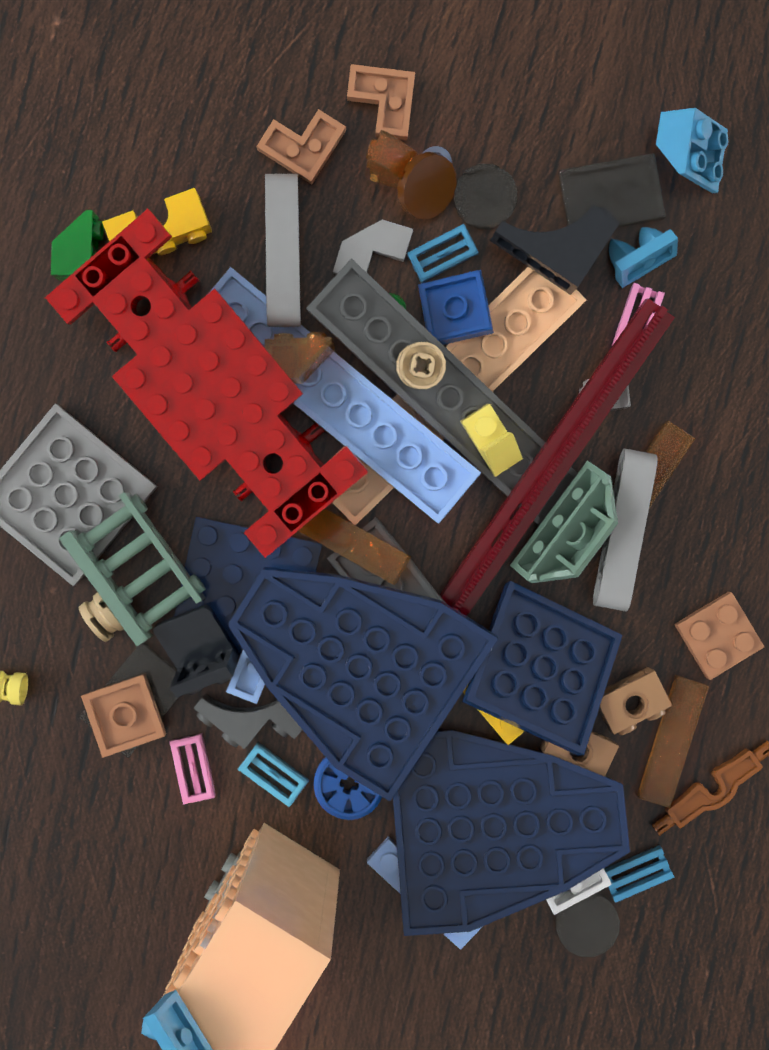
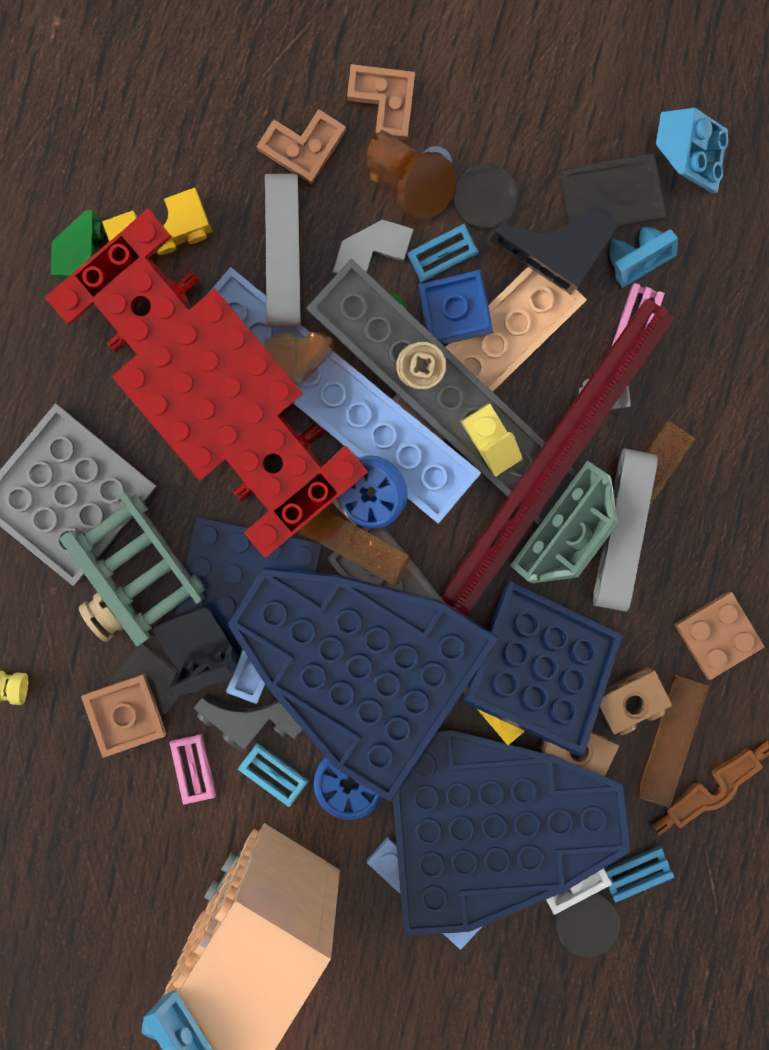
none -> blue wheel [337,455,408,528]

